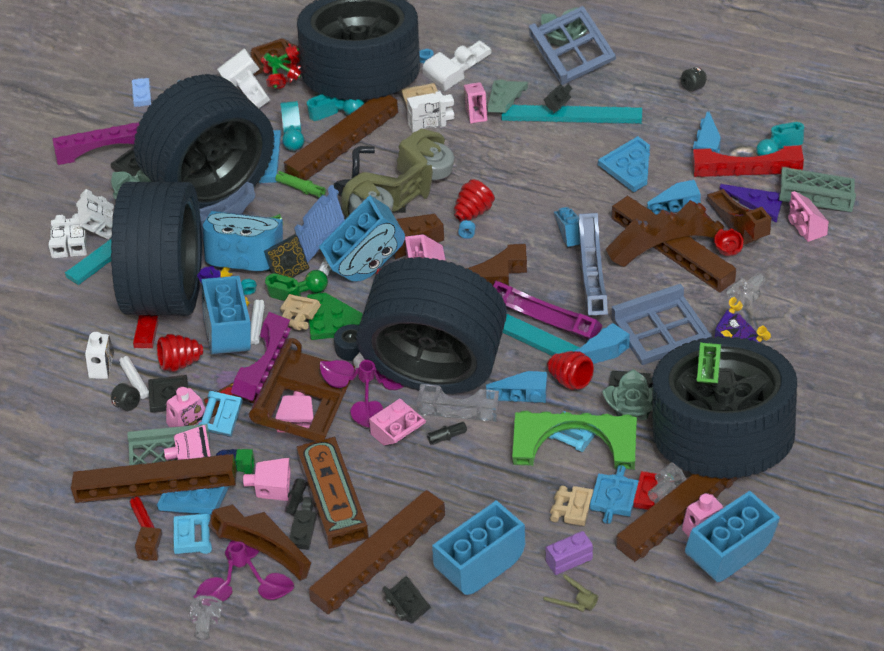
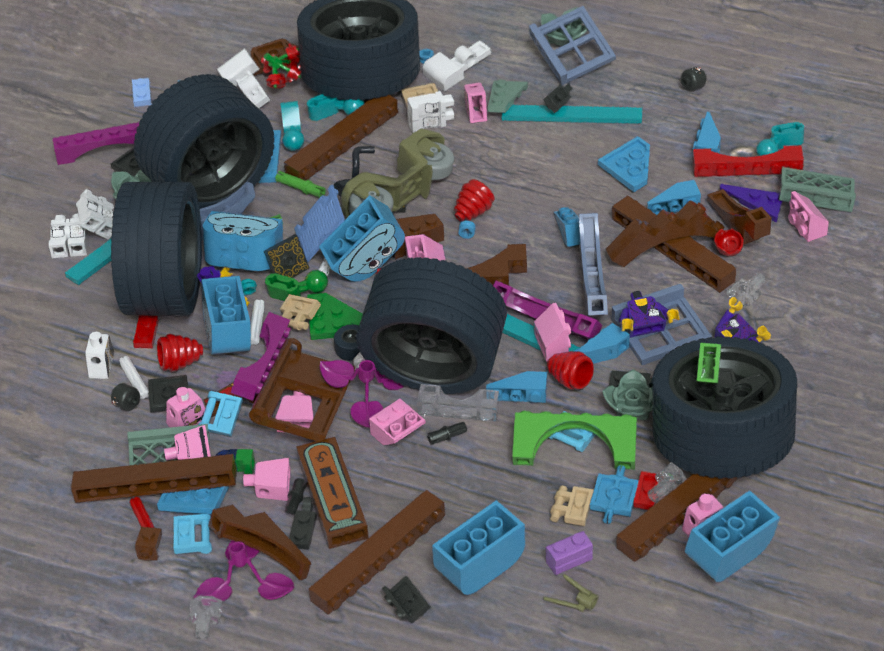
none -> bright pink slope [534,303,571,362]
none -> torso [619,291,680,338]

